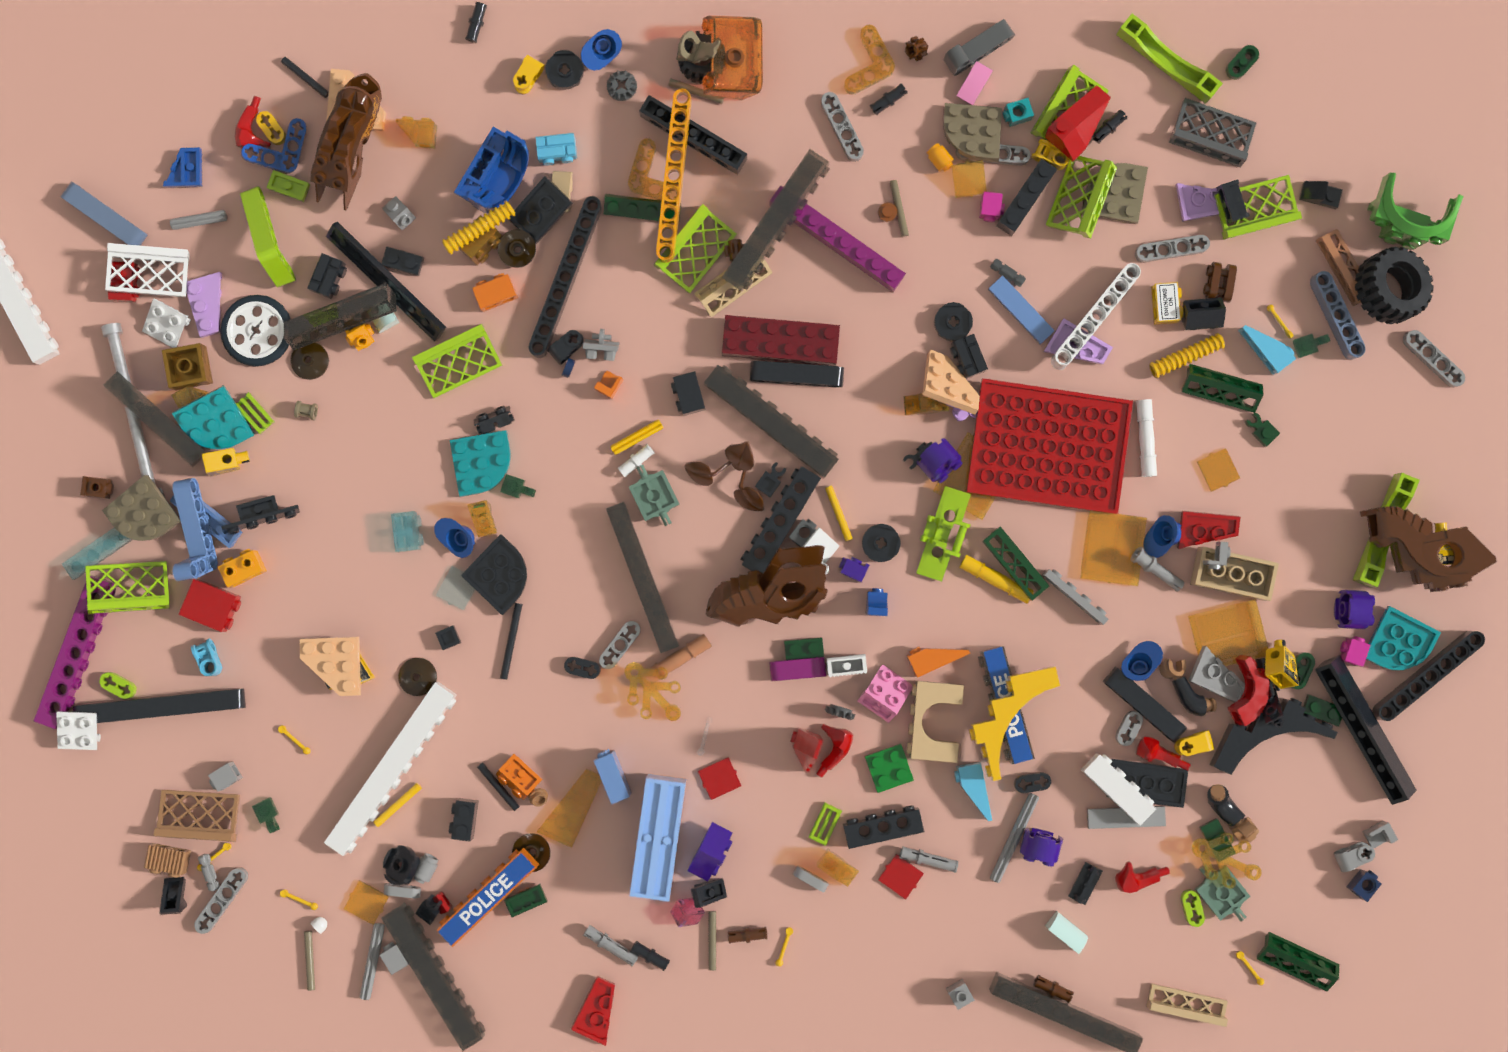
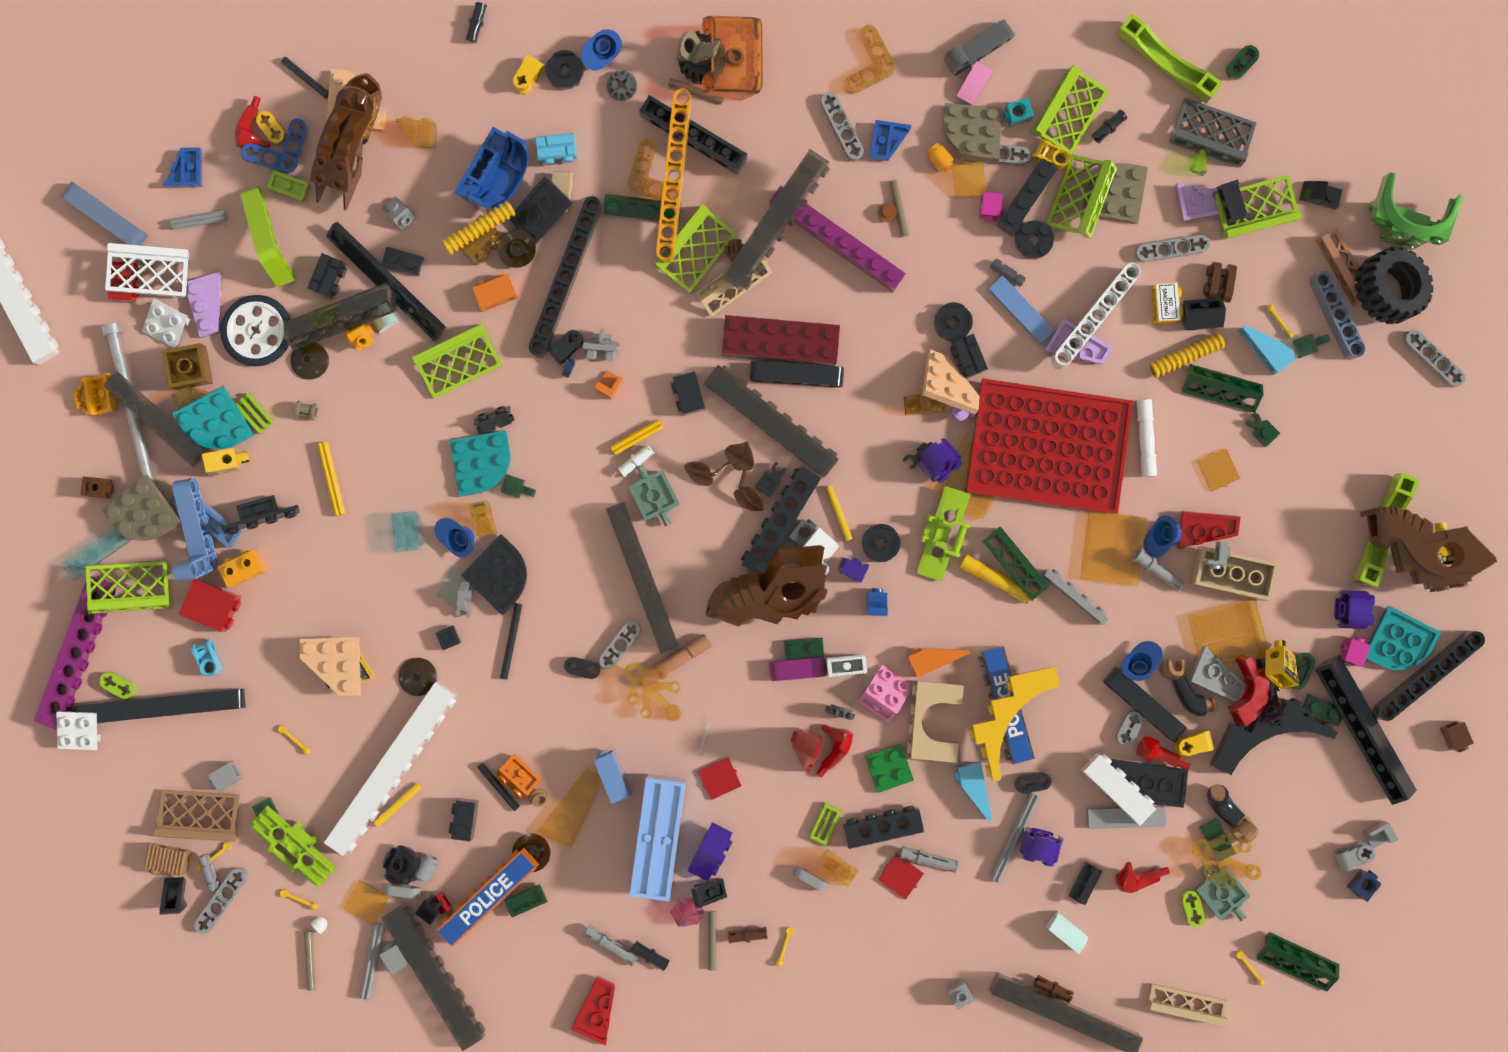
black pin [870,83,908,116] -> none
reddish brown gear [905,36,928,61] -> none
red wedge [1045,85,1111,162] -> none
none -> light orange slope [74,373,117,415]
none -> lime piece [249,806,337,888]
none -> yellow axle [317,441,345,516]
none -> light grey plate [456,581,472,618]
none -> blue wing [869,120,912,162]
none -> black plate [1015,220,1054,259]
none -> clear neon green slope [1190,149,1207,176]
none -> reddish brown brick [1440,721,1474,752]

